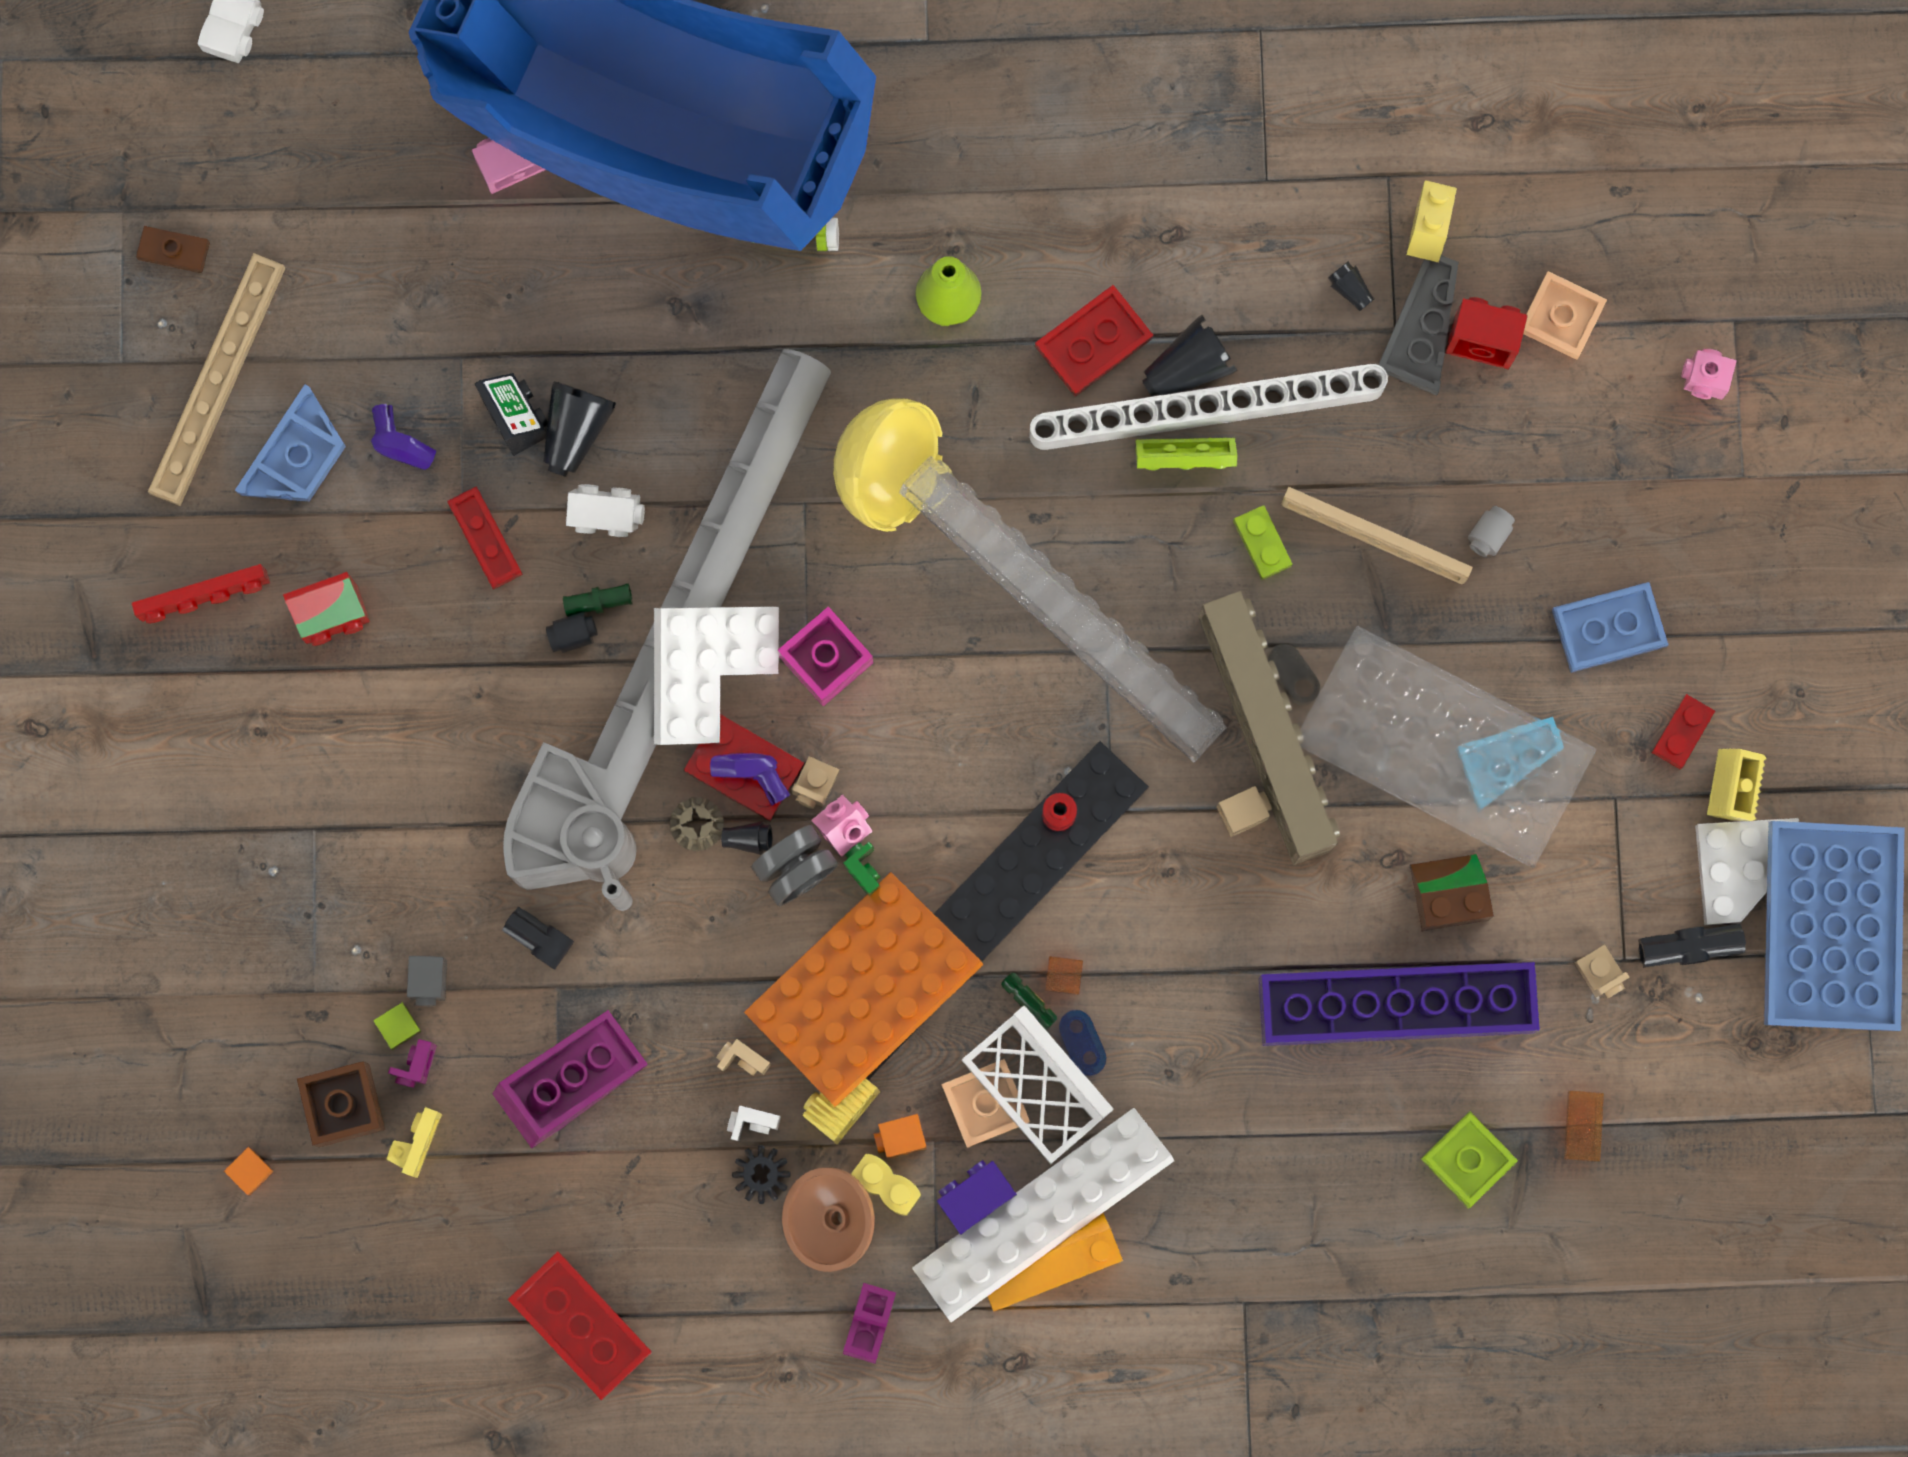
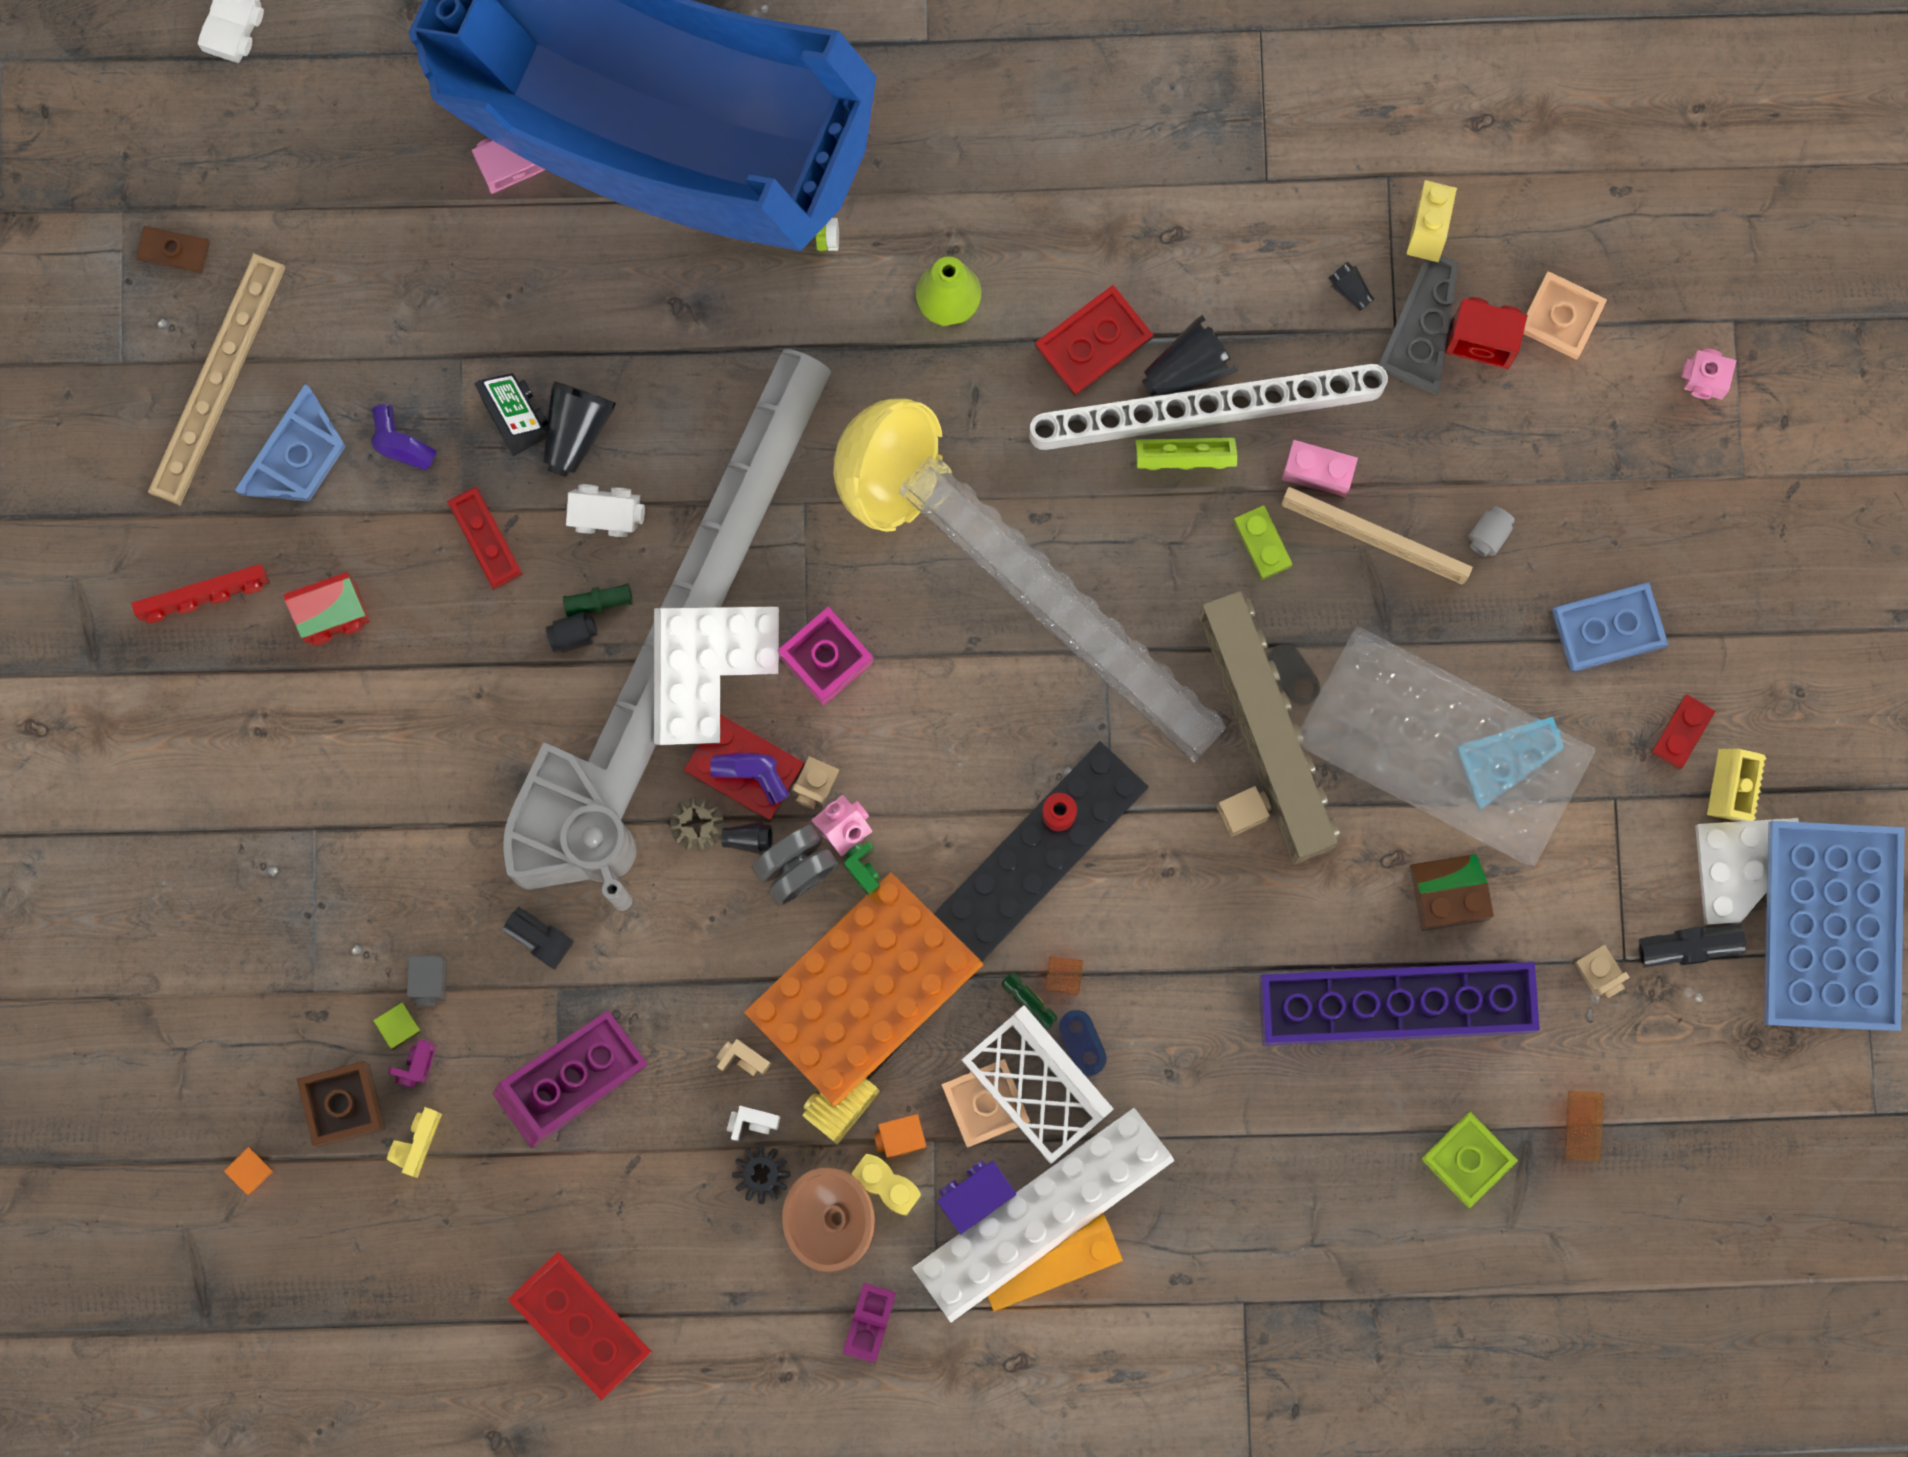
none -> bright pink brick [1282,440,1358,498]

